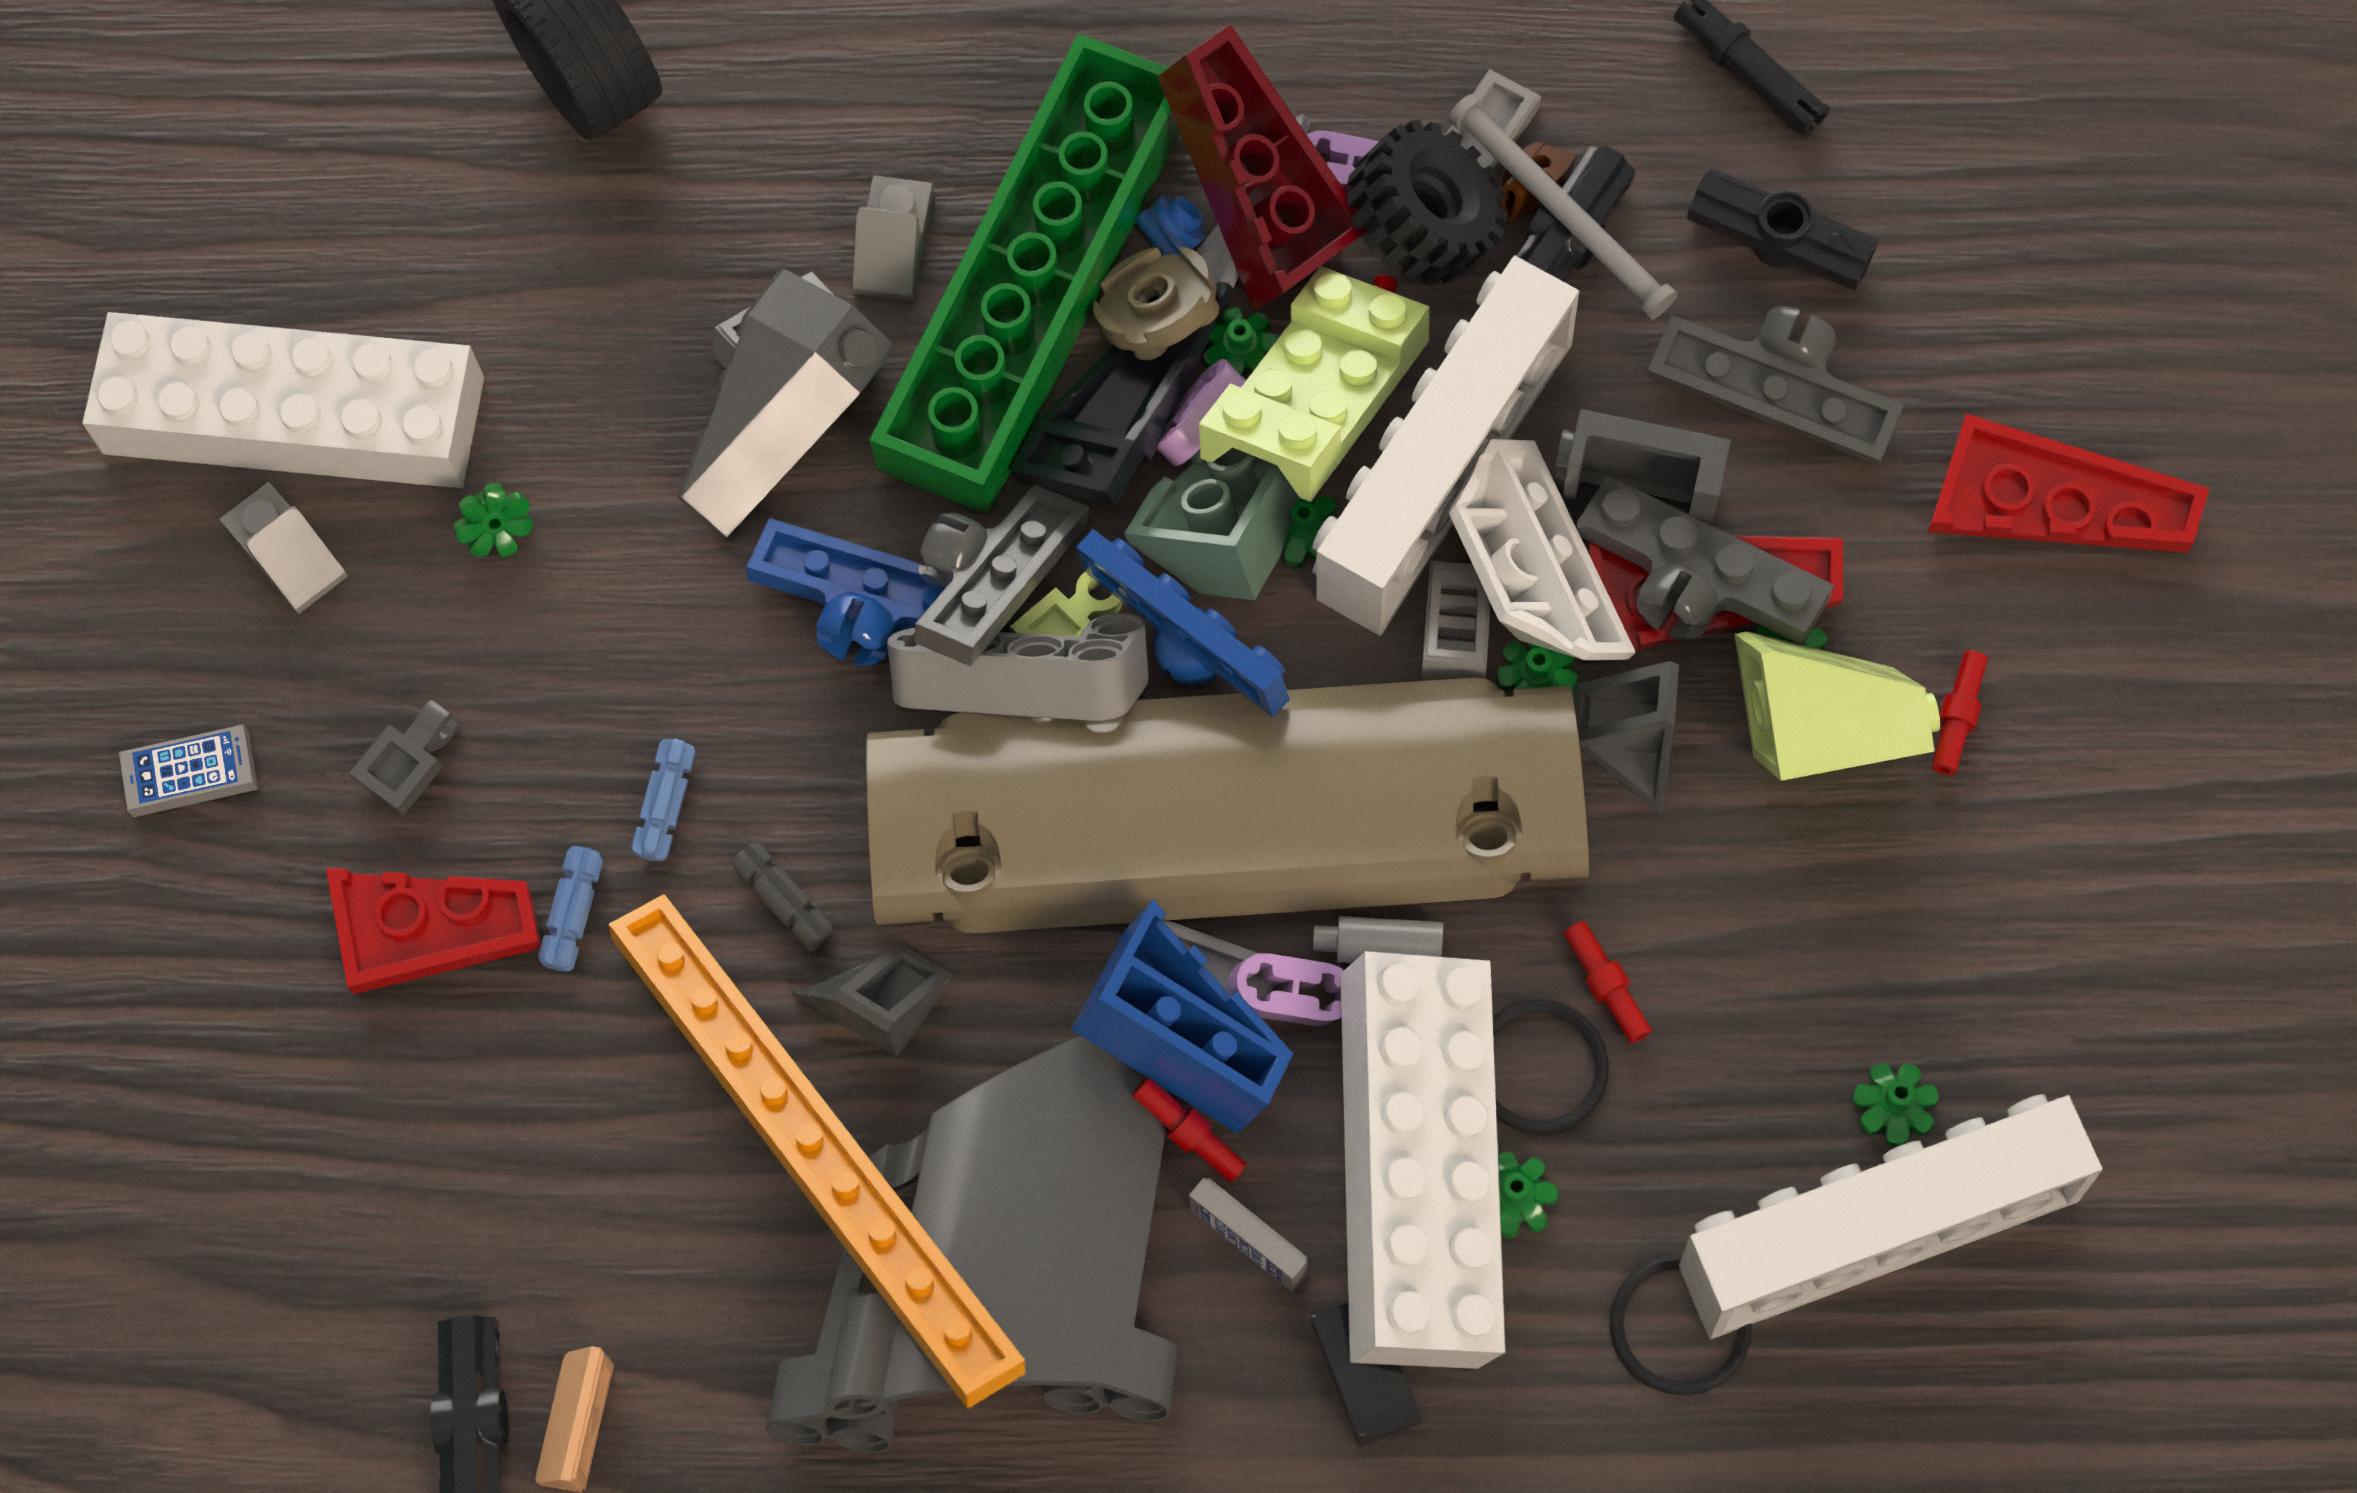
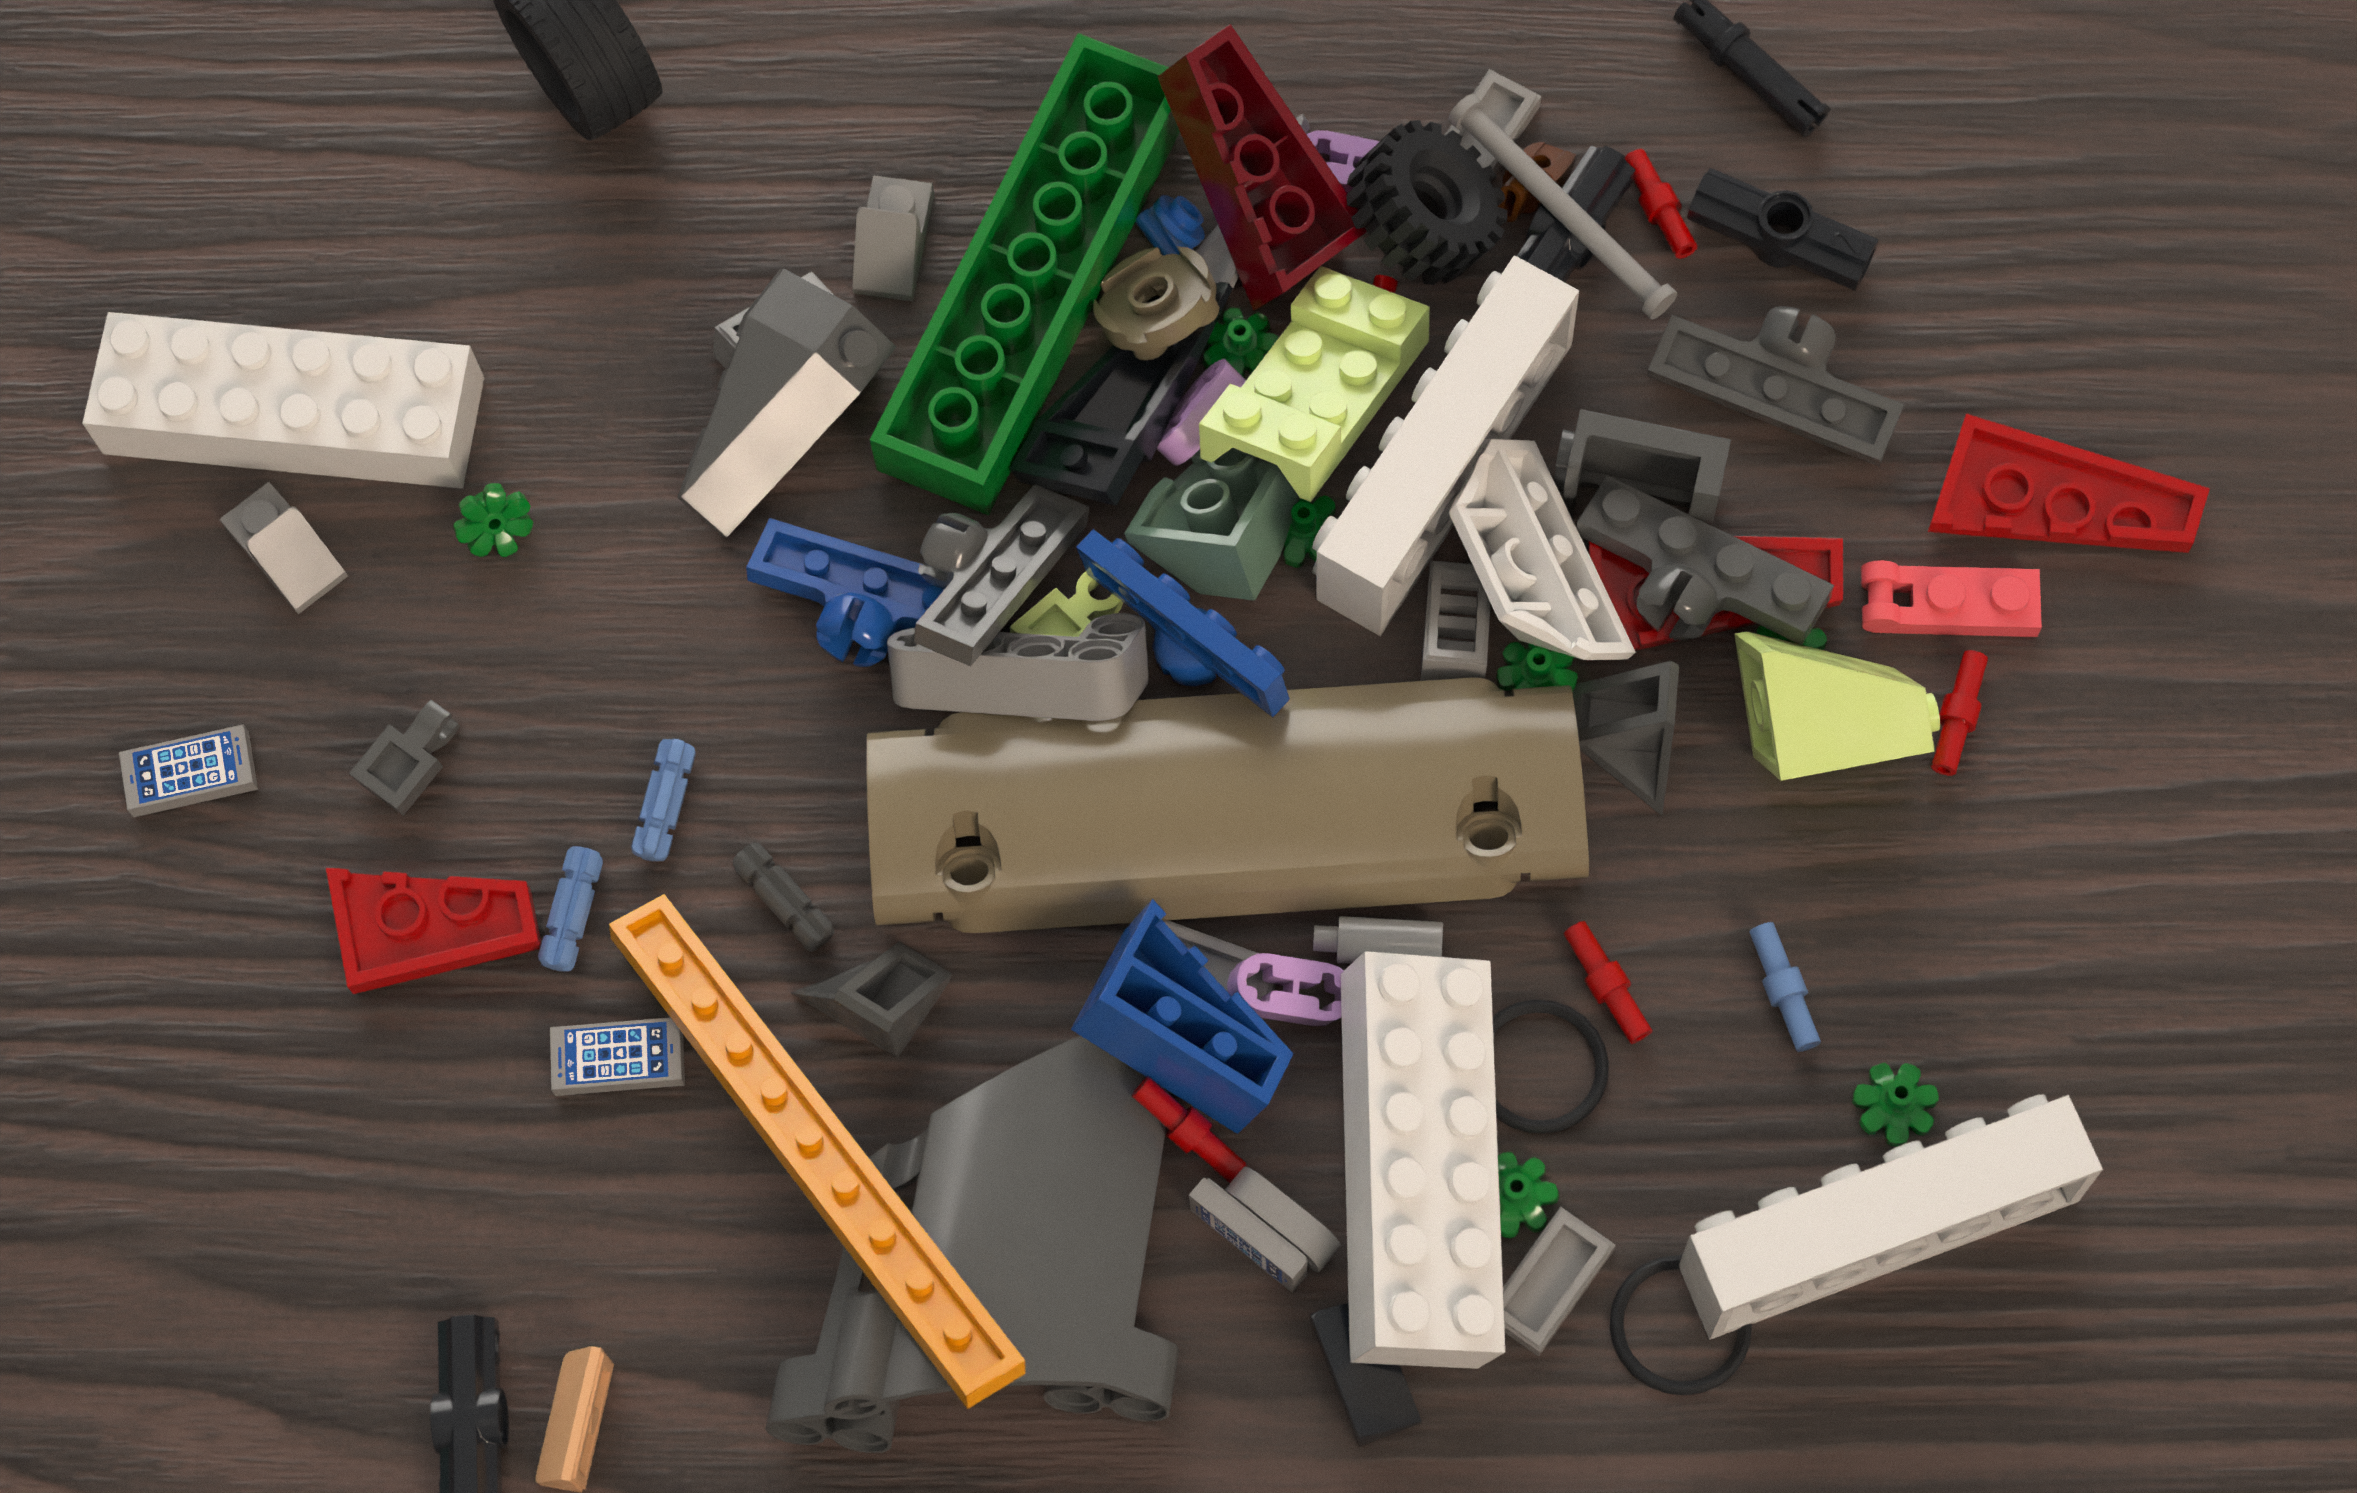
none -> tile [550,1017,685,1096]
none -> light grey beam [1224,1166,1341,1272]
none -> light grey tile [1503,1207,1616,1357]
none -> red bar [1625,149,1698,259]
none -> medium blue bar [1749,922,1821,1052]
none -> coral plate [1861,560,2042,637]

